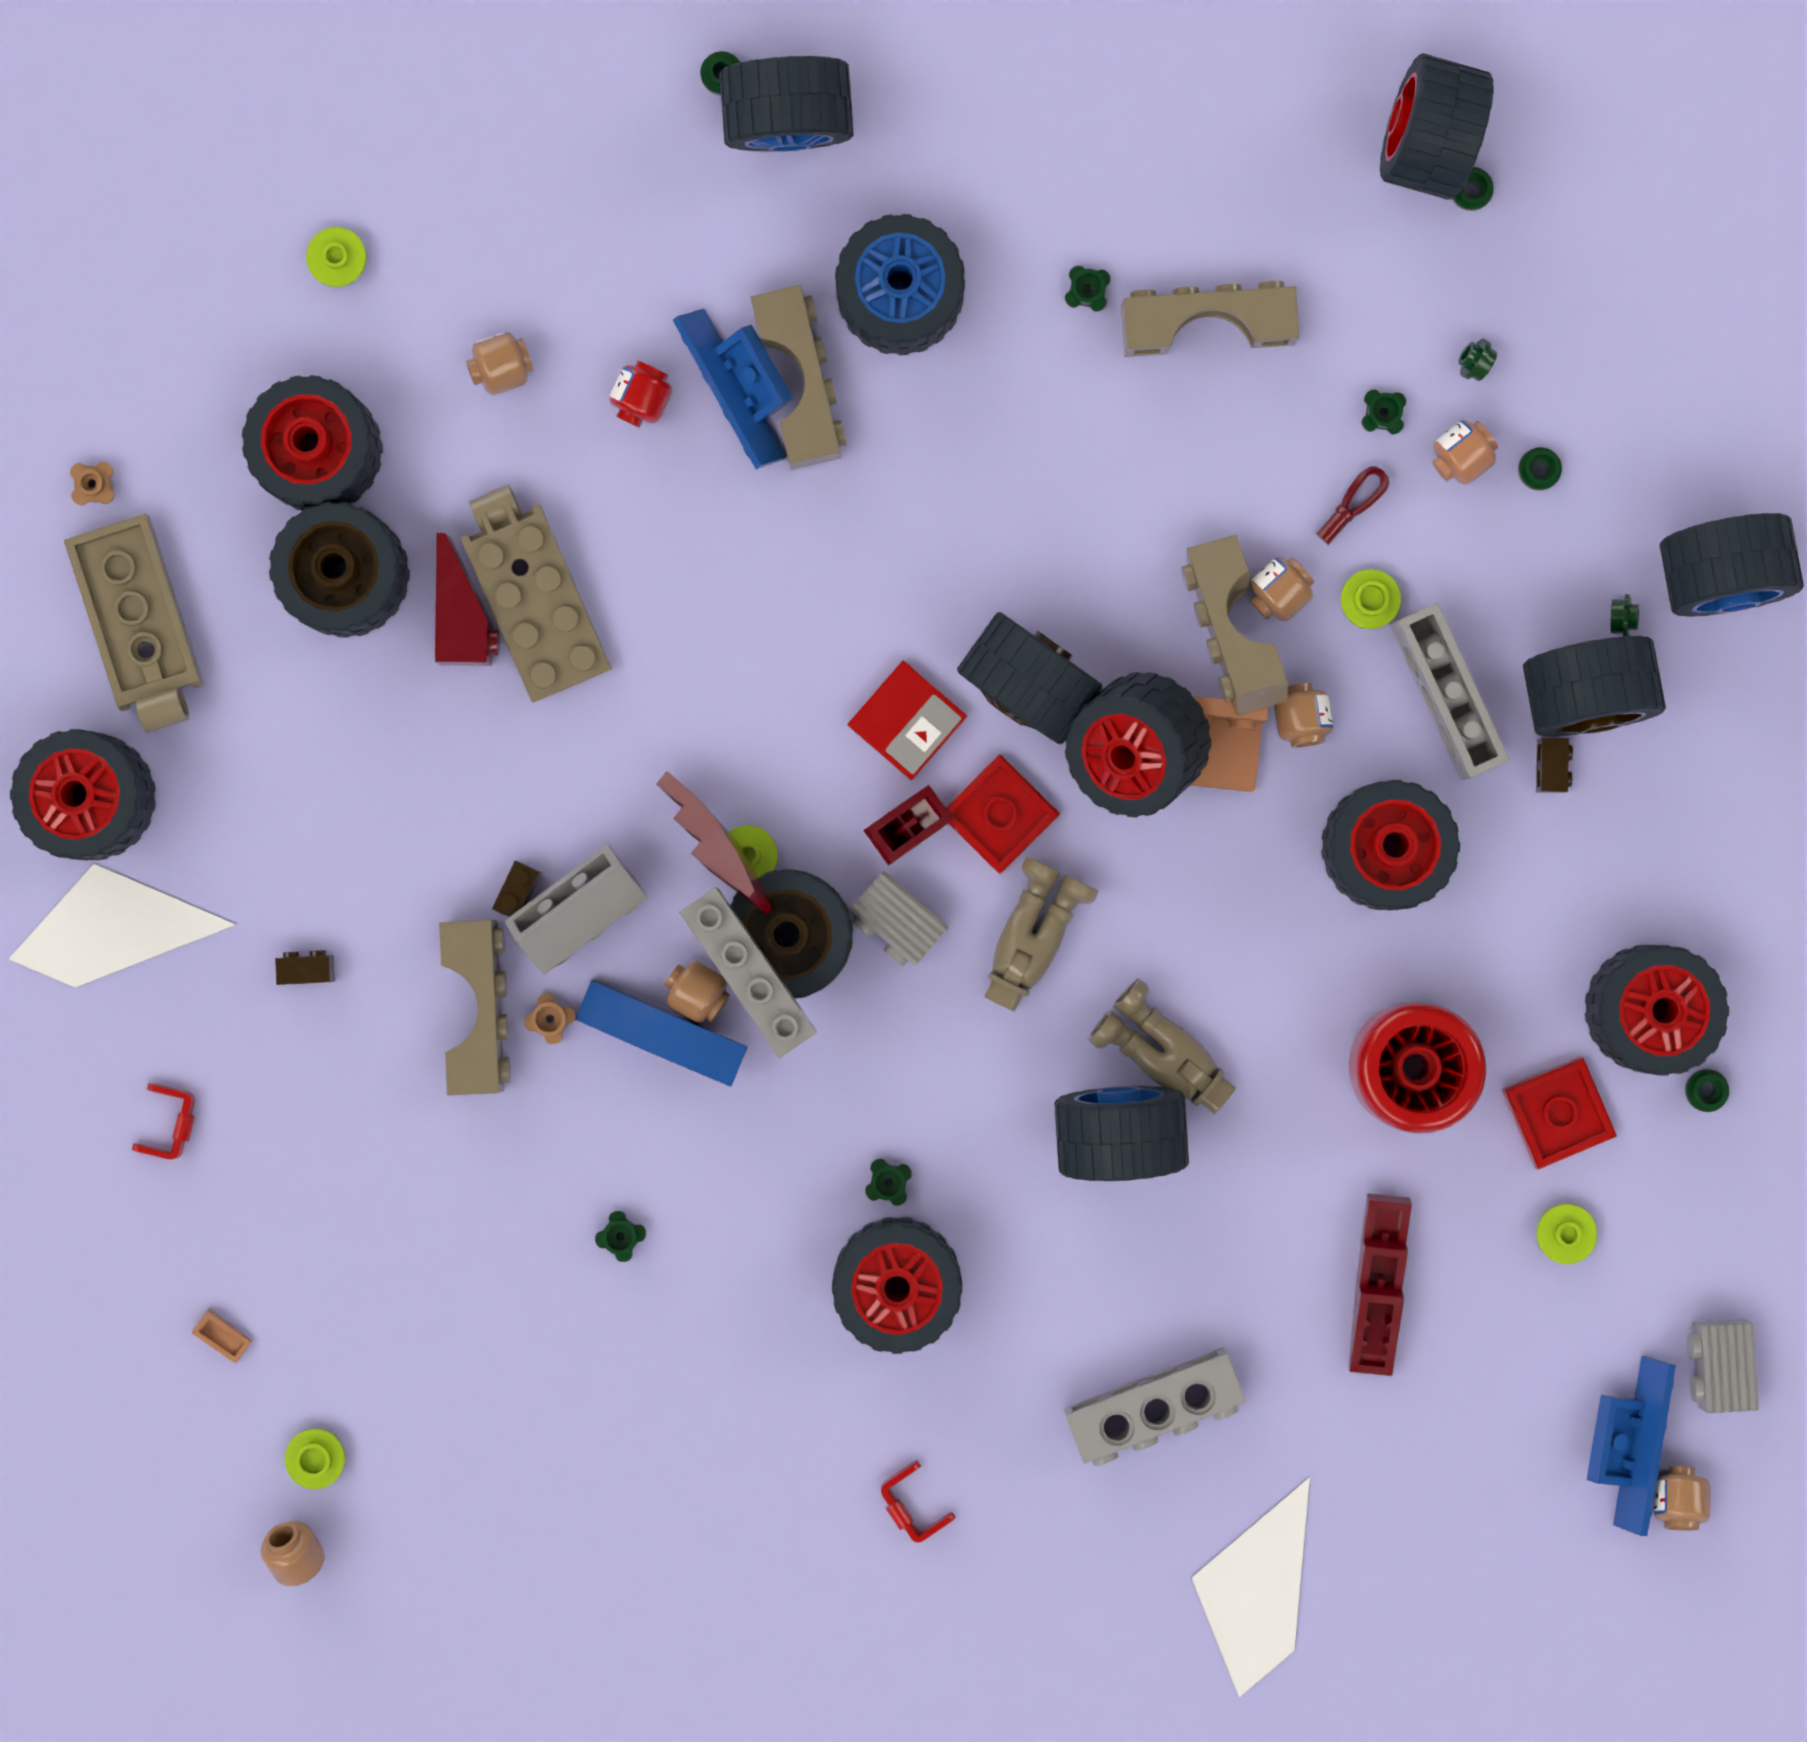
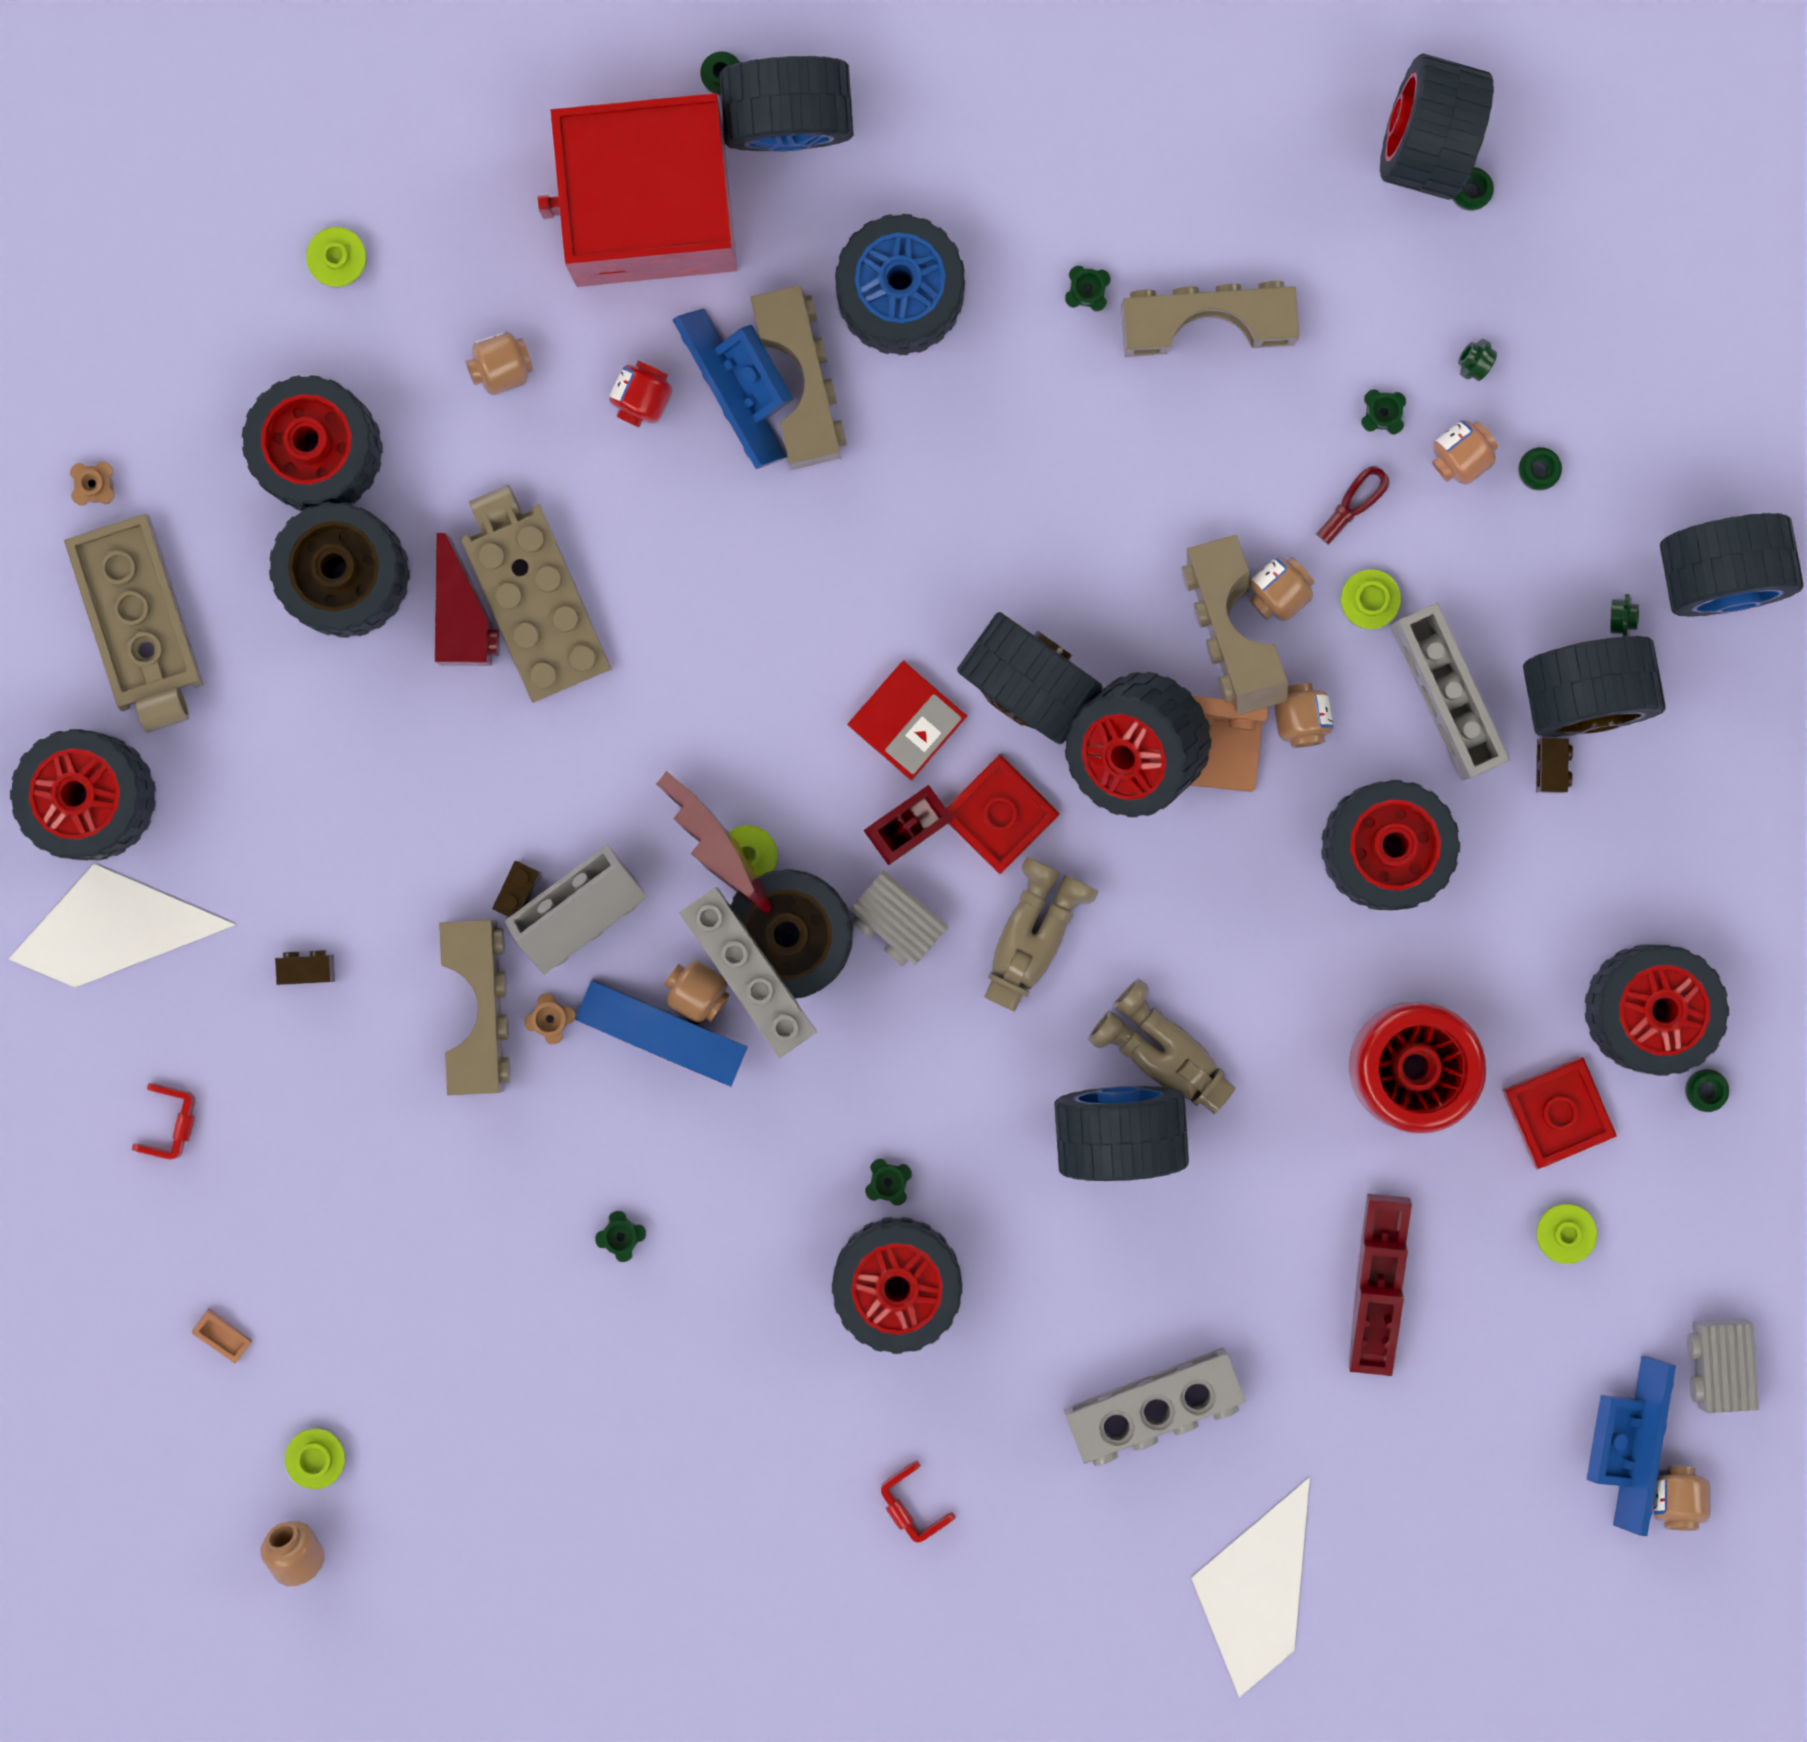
none -> red piece [537,93,737,287]

